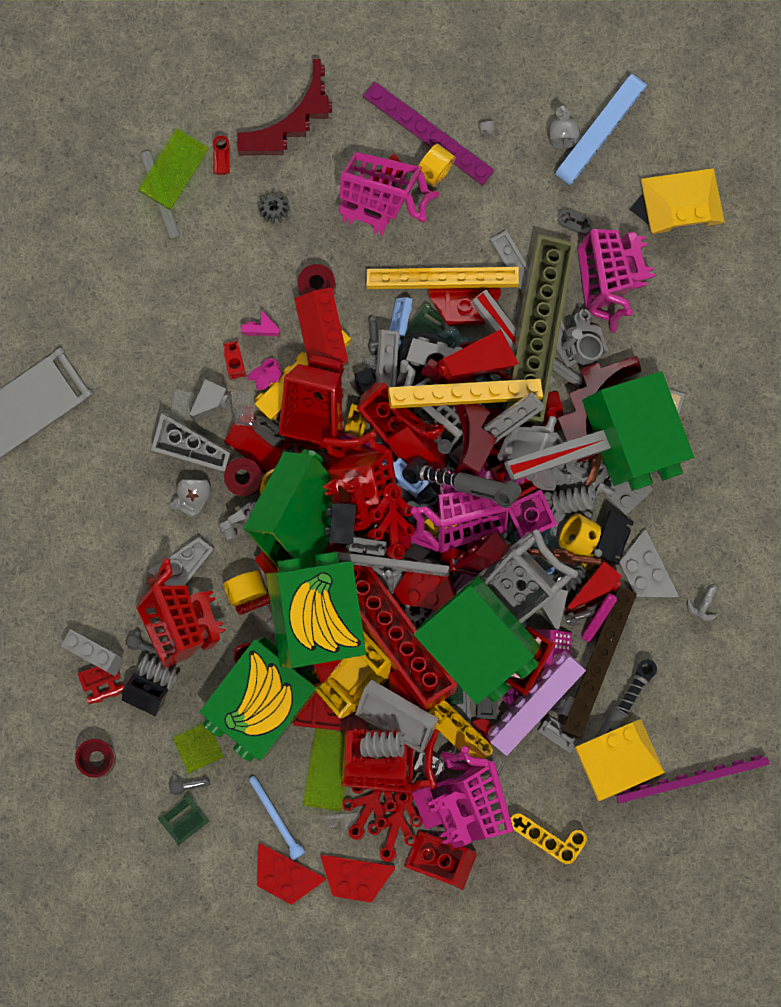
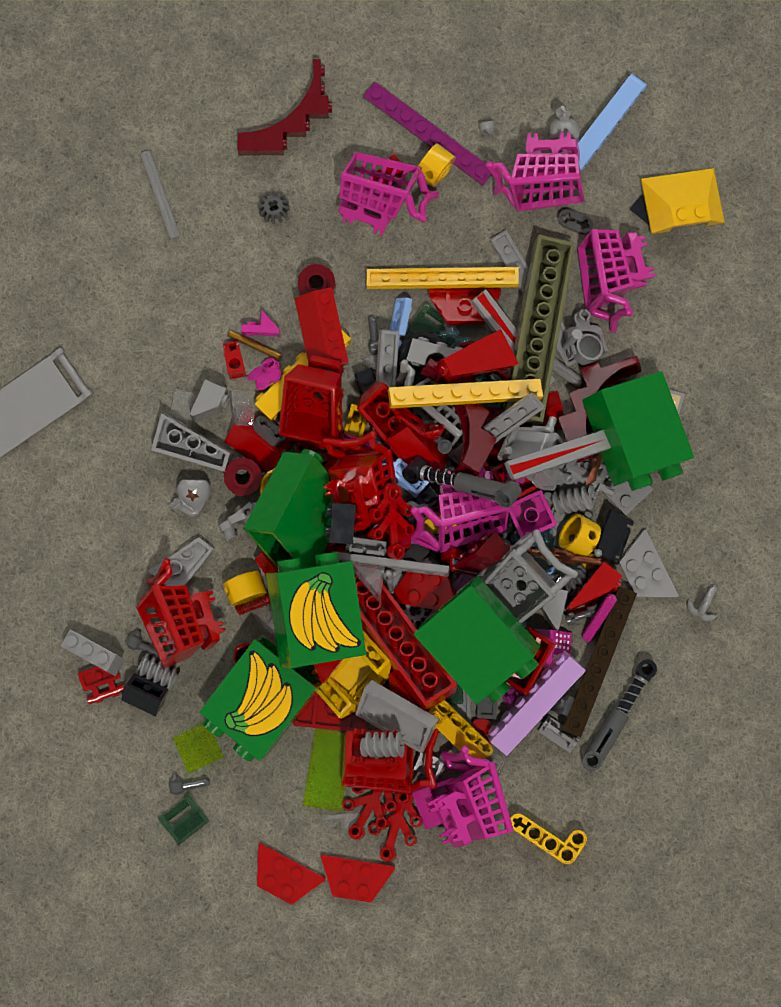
dark red piece [75,739,116,778] -> none
clear neon green tile [138,129,209,211] -> none
red piece [213,135,230,175] -> none
light blue piece [249,776,306,860] -> none
red slope [405,831,477,890] -> none
yellow slope [575,719,665,802] -> none
magenta plate [615,754,770,804] -> none
none -> pearl gold bar [227,330,282,361]
none -> clear slope [354,563,385,601]
none -> dark pink piece [486,132,585,212]

